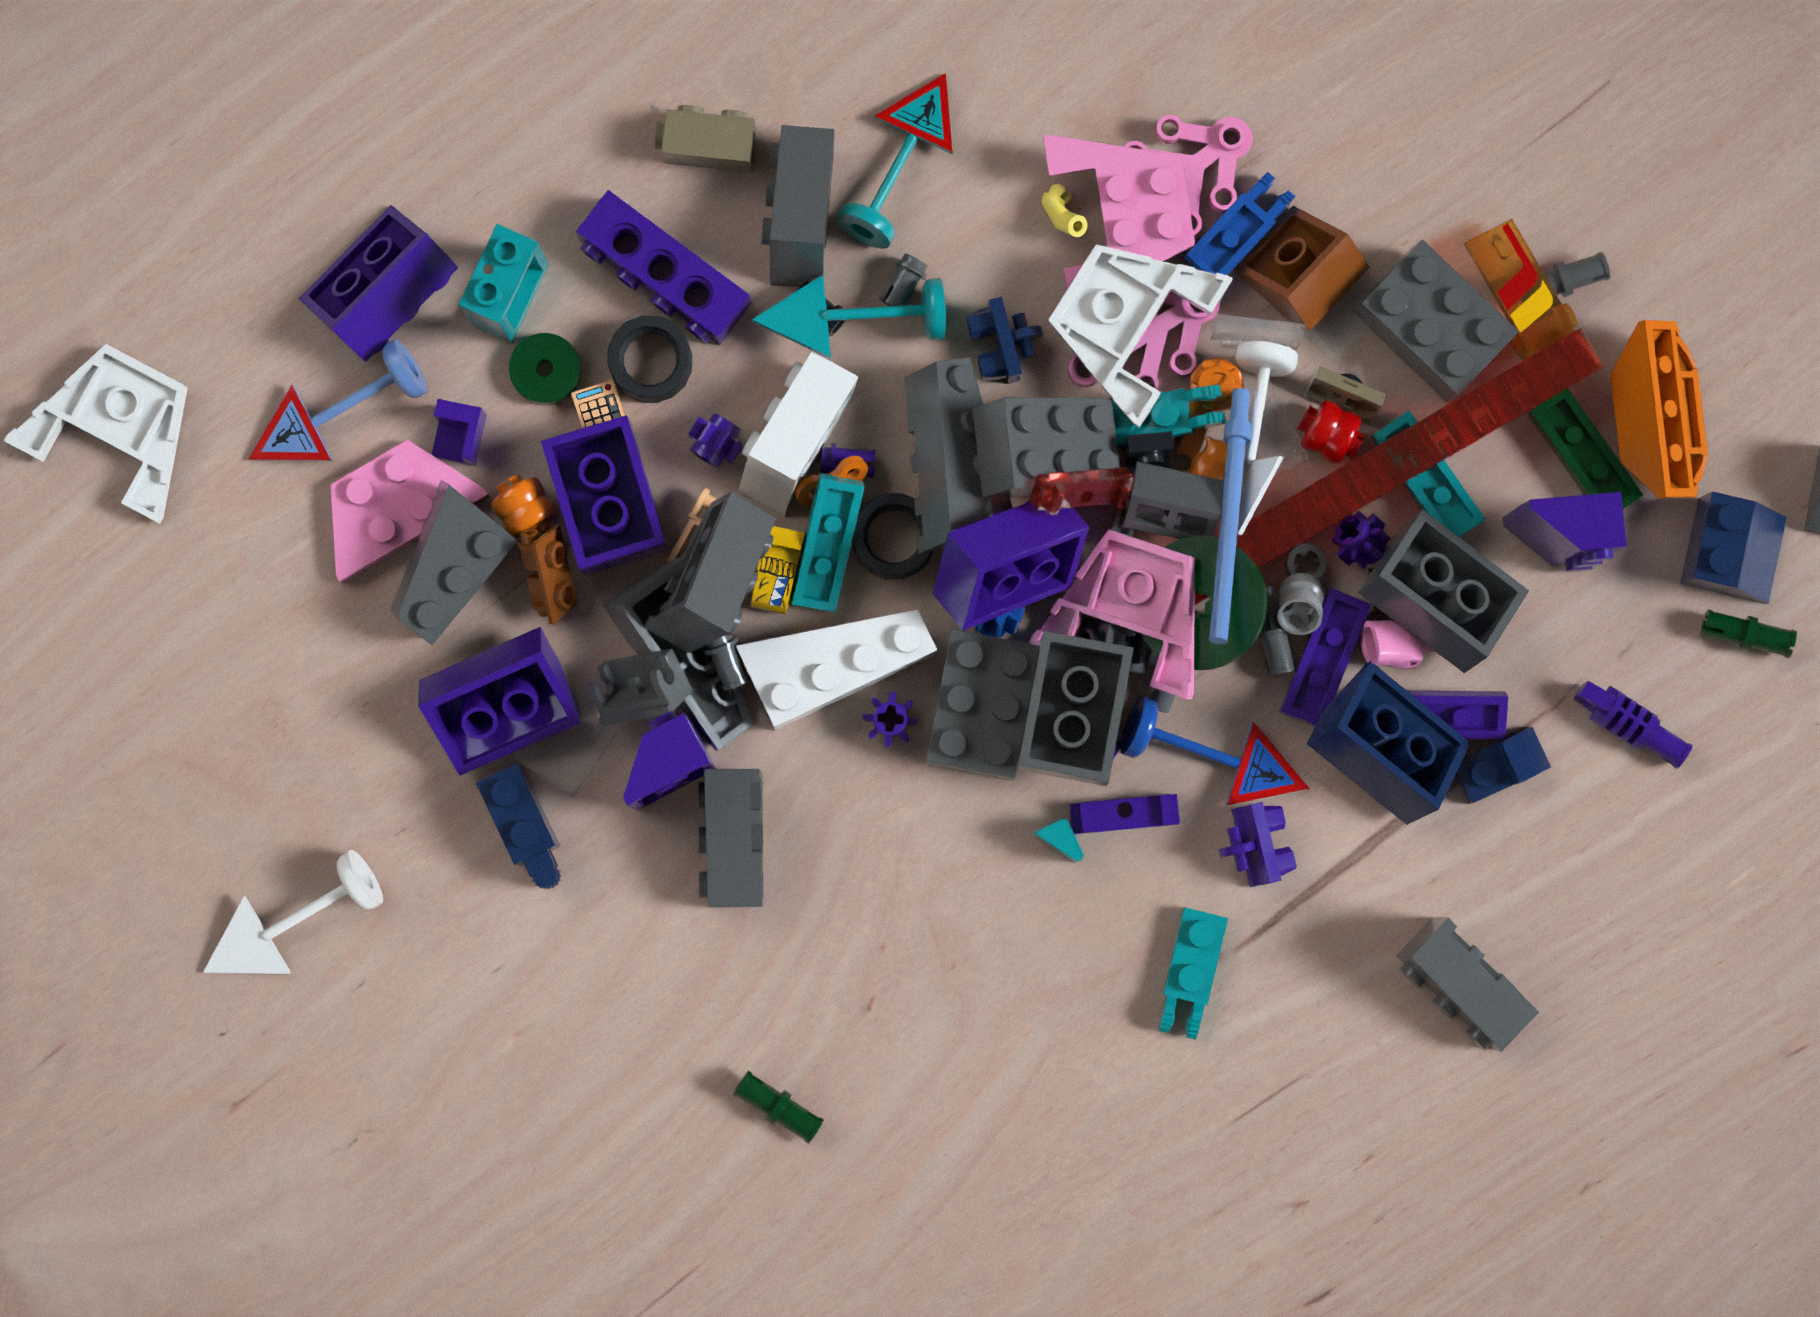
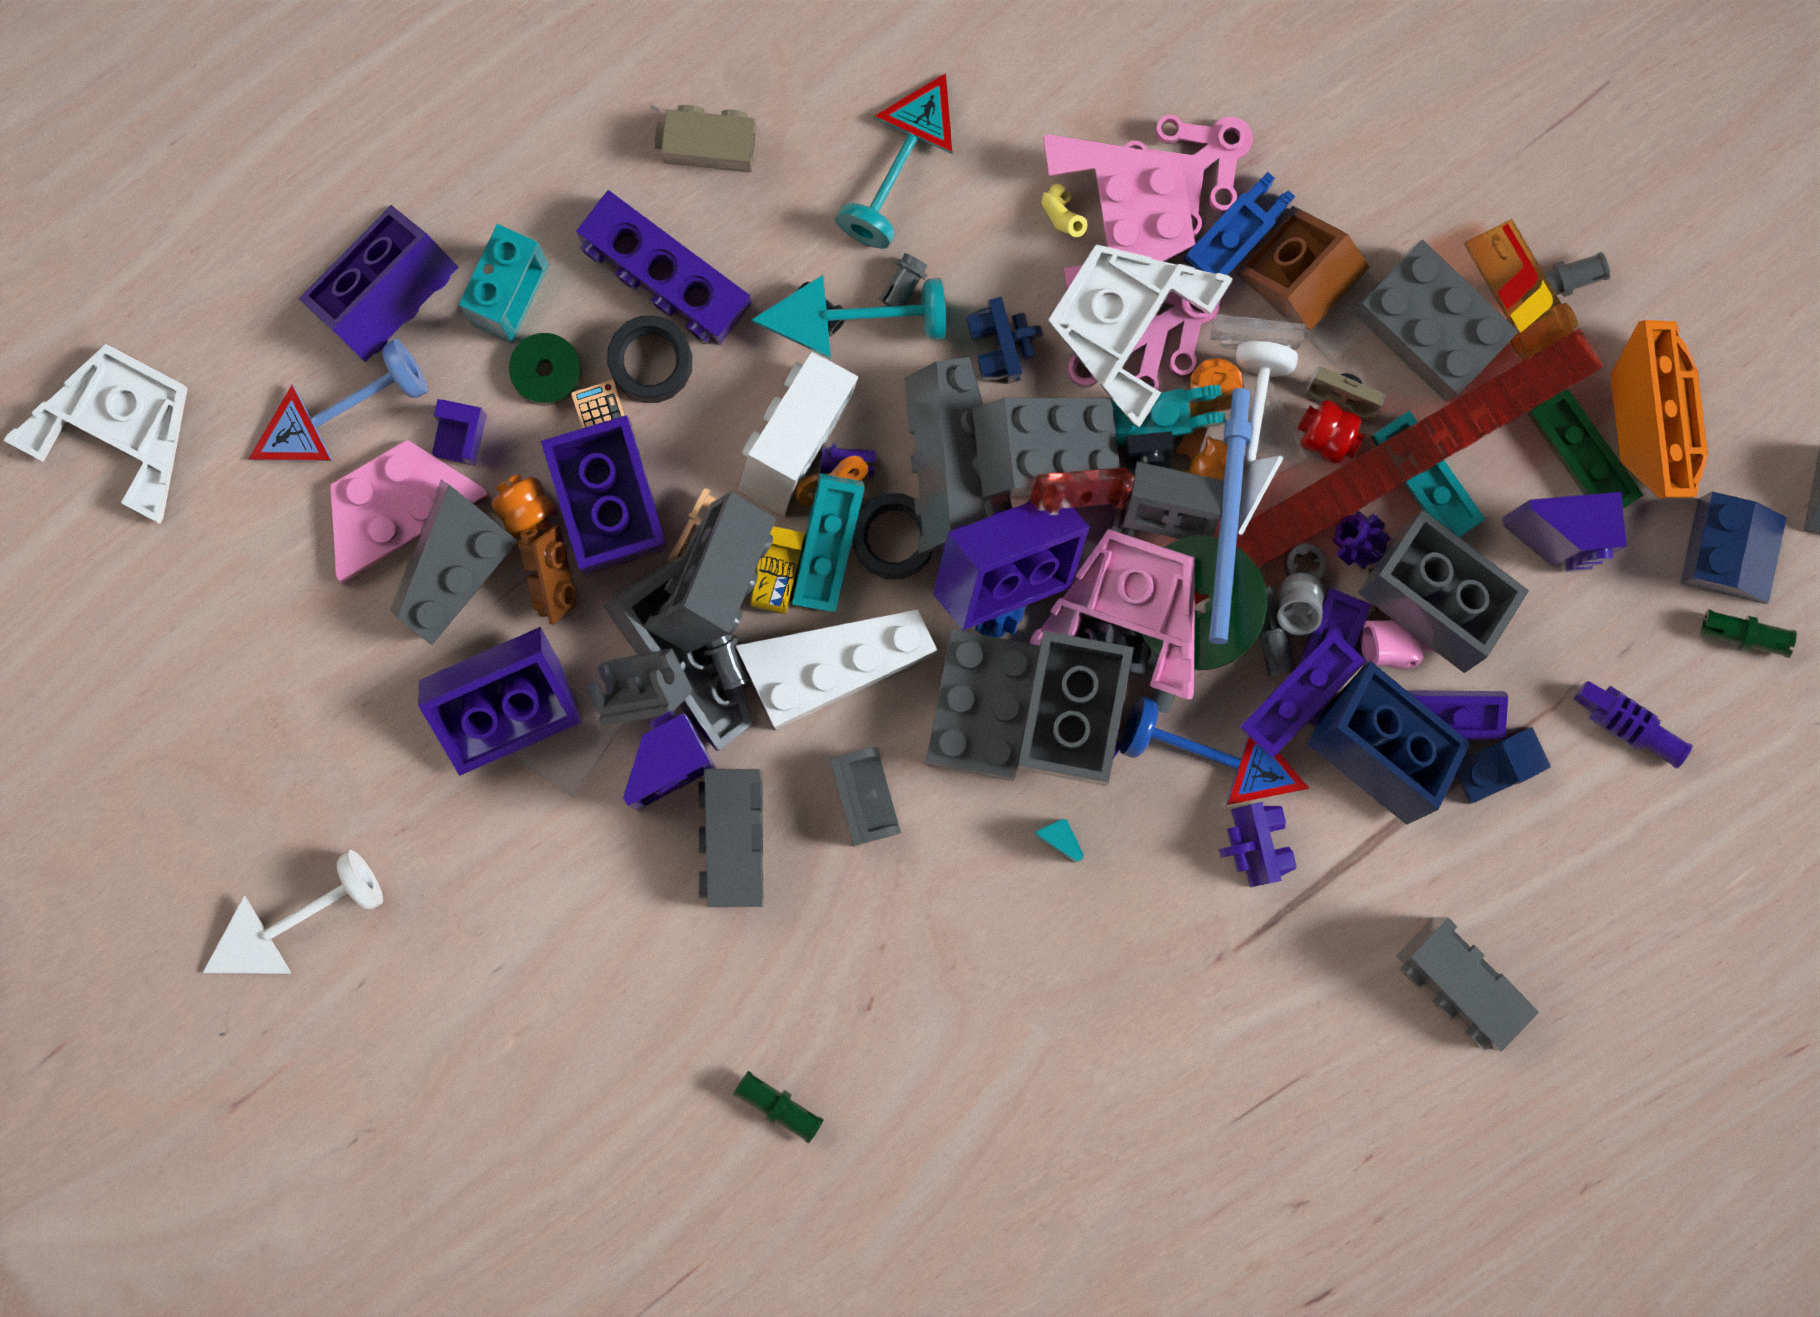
dark blue hinge [476,764,562,890] -> none
dark purple gear [688,413,743,468] -> none
dark grey wedge [762,125,834,287] -> none
dark purple gear [862,691,918,748] -> none
dark purple piece [1069,794,1180,835] -> none
teal hinge [1158,907,1228,1040] -> none
none -> dark grey hinge [830,747,901,847]
none -> dark purple plate [1239,630,1366,758]

